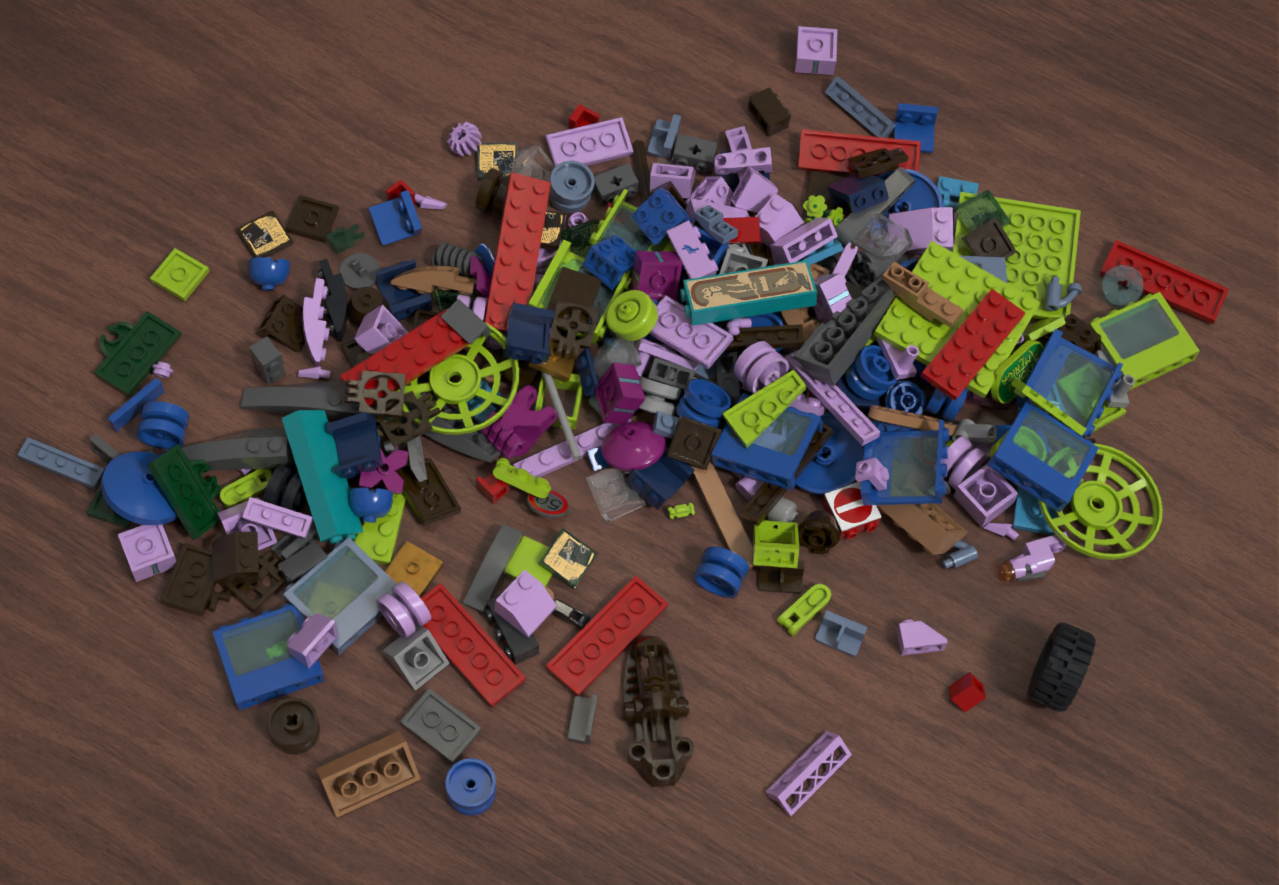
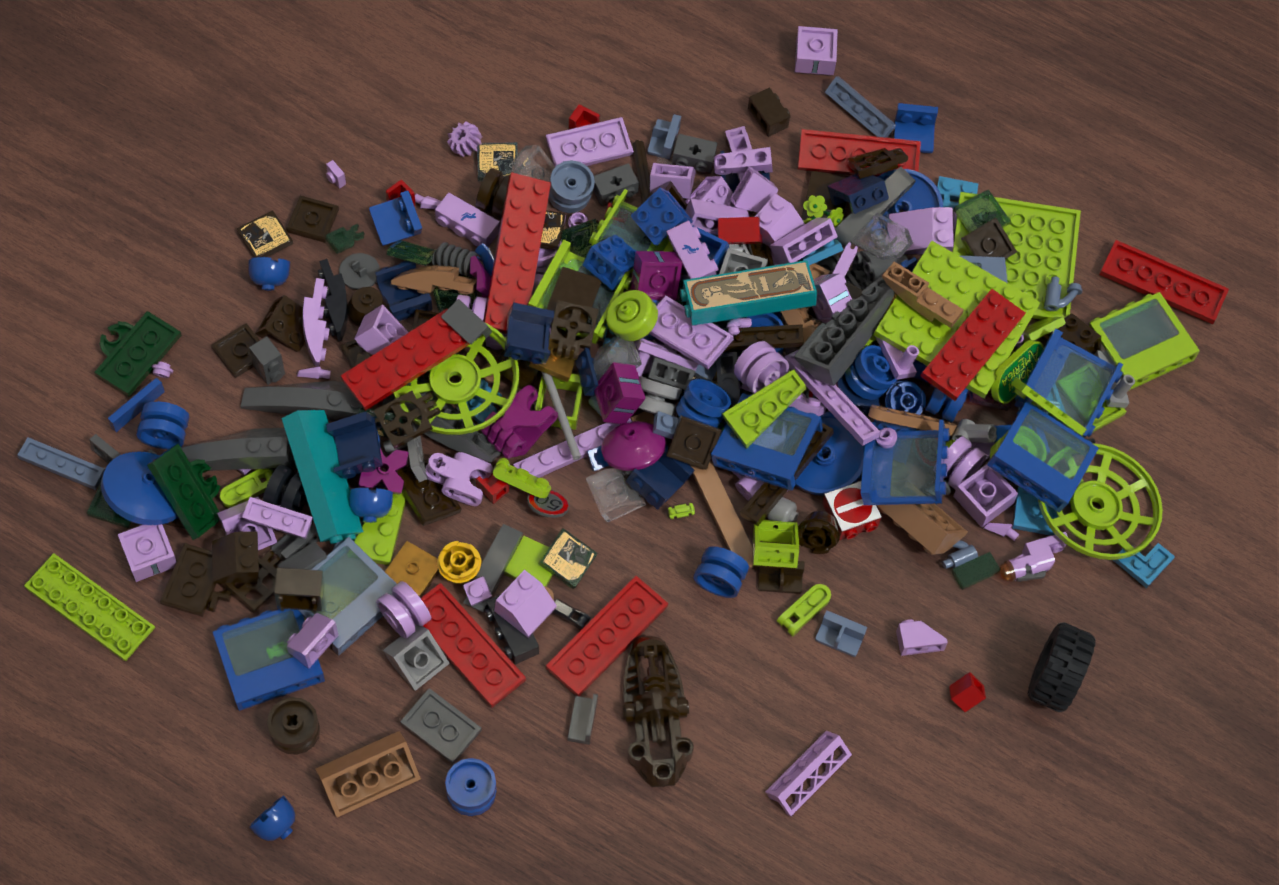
lime plate [150,248,210,302] -> none
dark brown piece [344,371,406,418] -> none
sand blue slope [694,205,738,245] -> none
lavender bracket [855,458,889,491] -> none
clear light blue plate [1102,265,1144,306] -> none
none -> lime plate [24,553,155,661]
none -> dark brown tile [211,323,260,378]
none -> blue cylinder [249,795,295,841]
none -> dark brown container [275,568,324,613]
none -> lavender plate [326,160,346,189]
none -> clear green tile [387,240,435,266]
none -> lavender piece [426,452,493,506]
none -> lavender brick [435,193,500,247]
none -> yellow cone [437,541,481,584]
none -> lavender plate [463,577,492,606]
none -> lavender plate [876,428,897,448]
none -> clear green tile [952,552,1001,590]
none -> dark azure plate [1113,543,1175,588]

